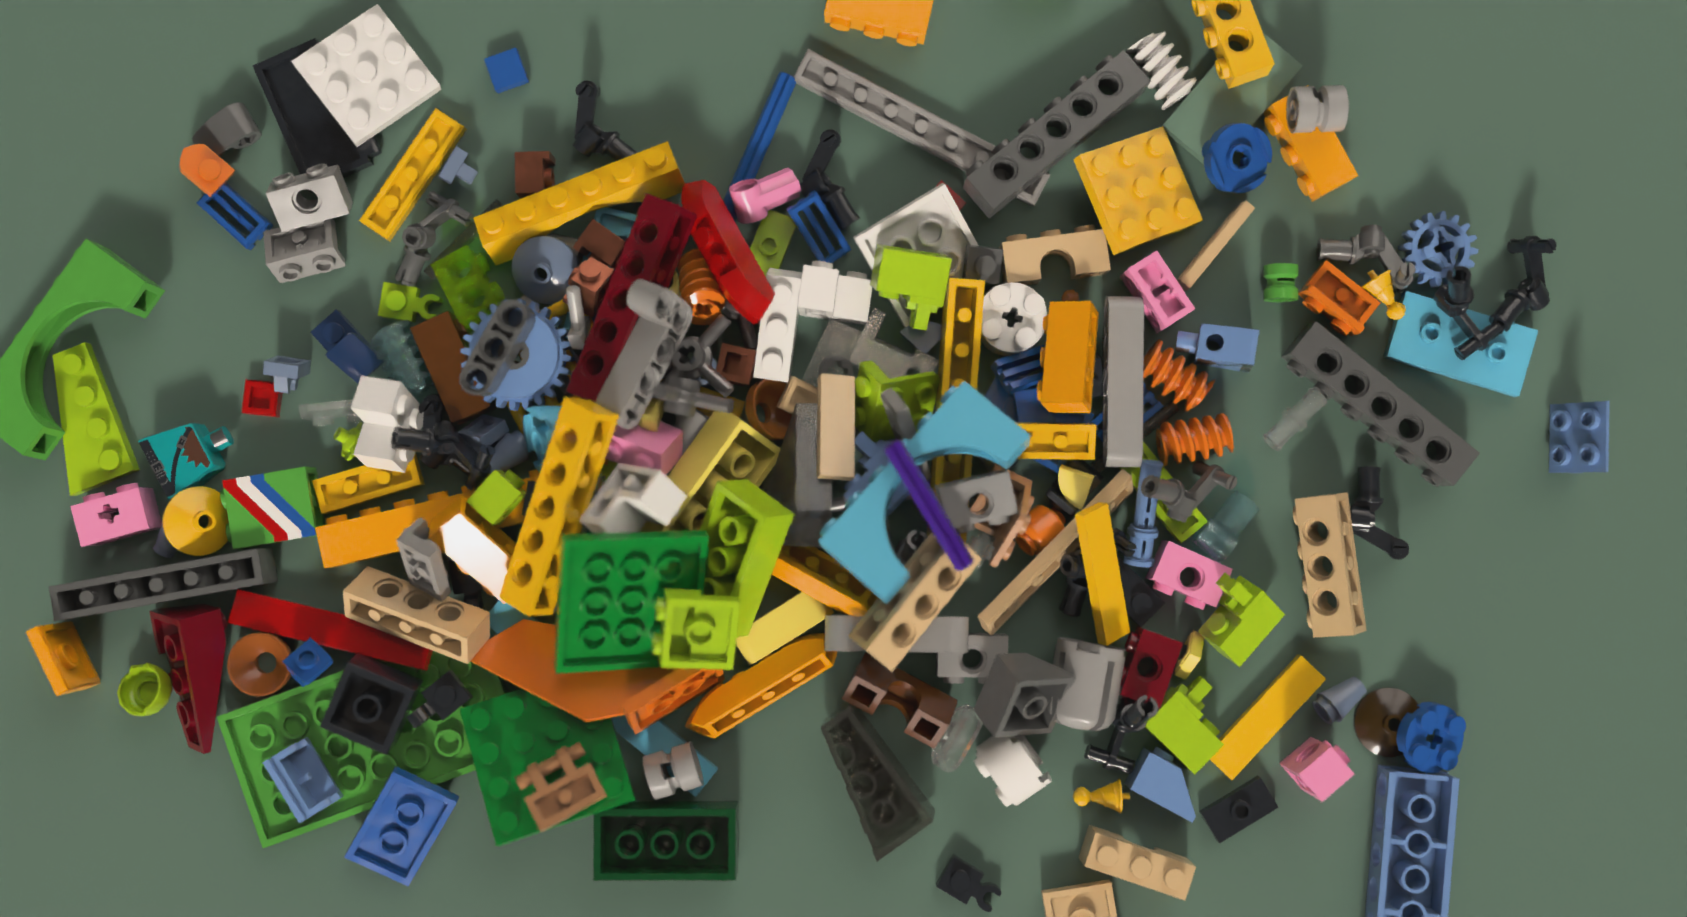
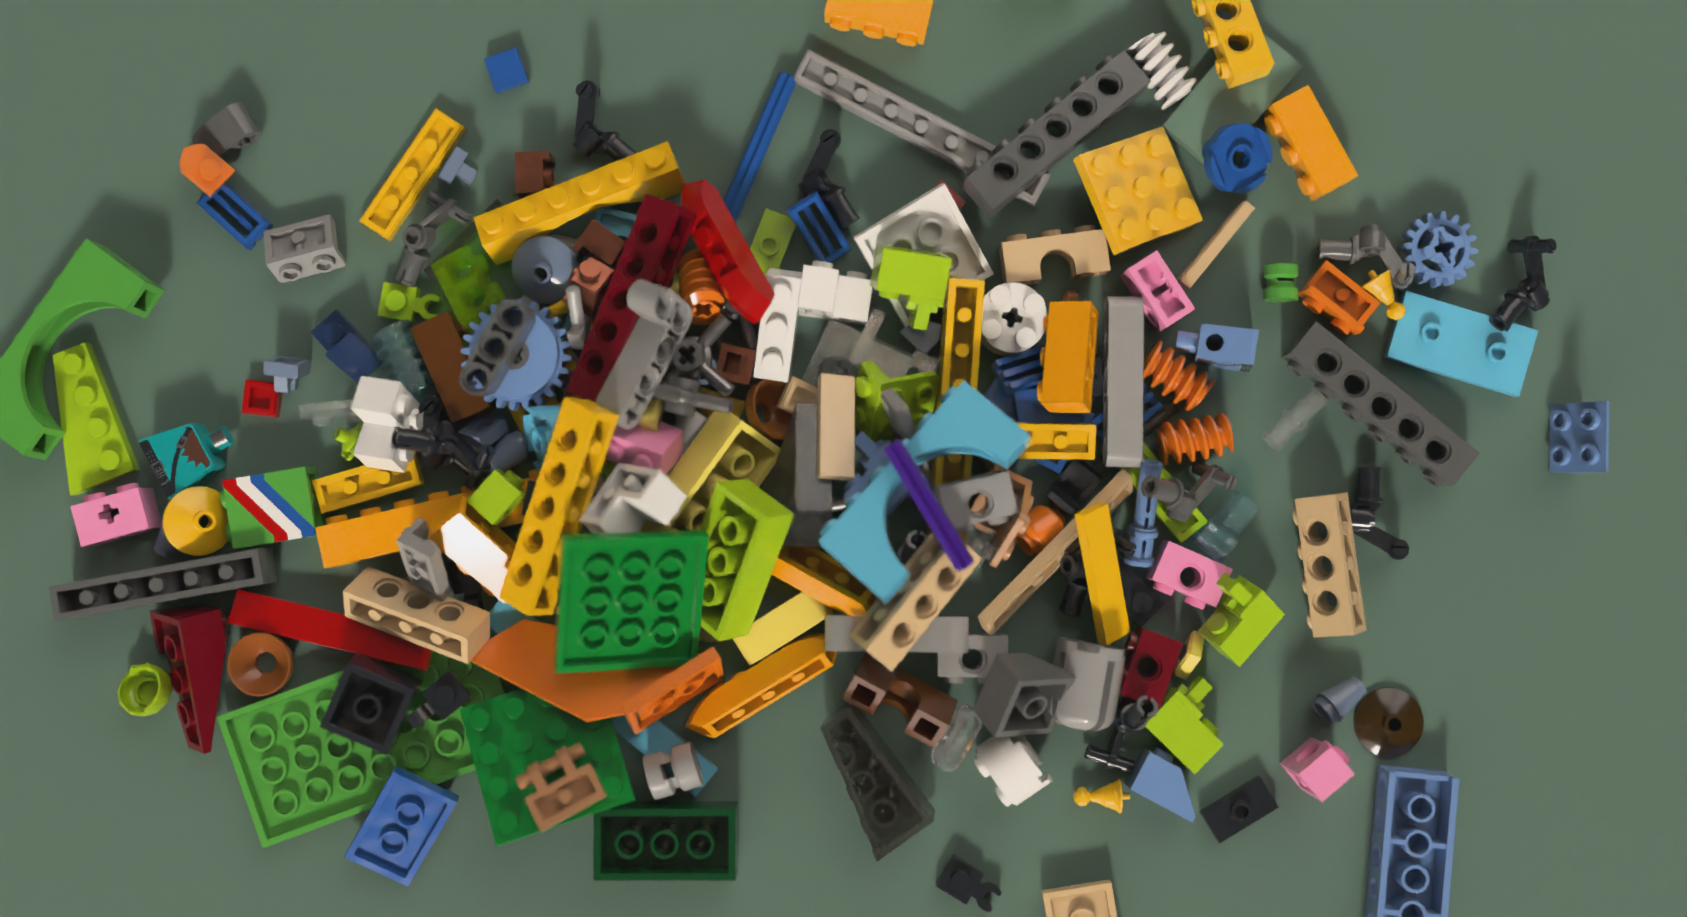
light orange plate [26,621,101,696] -> none
black hinge [253,38,382,192] -> none
medium blue hinge [262,737,344,823] -> none
light grey brick [266,164,353,232] -> none
blue bracket [282,637,334,687] -> none
white plate [292,4,442,147] -> none
lime plate [652,589,740,670] -> none
bright pink piece [729,168,801,224] -> none
dark grey plate [962,245,1003,284] -> none
light yellow tile [1058,464,1095,510] -> none
tan arch [1078,825,1196,900] -> none
yellow tile [1210,654,1326,780] -> none
light grey wheel [1286,85,1349,133] -> none
blue plate [1397,701,1466,773] -> none
black pin [1433,266,1503,360] -> none

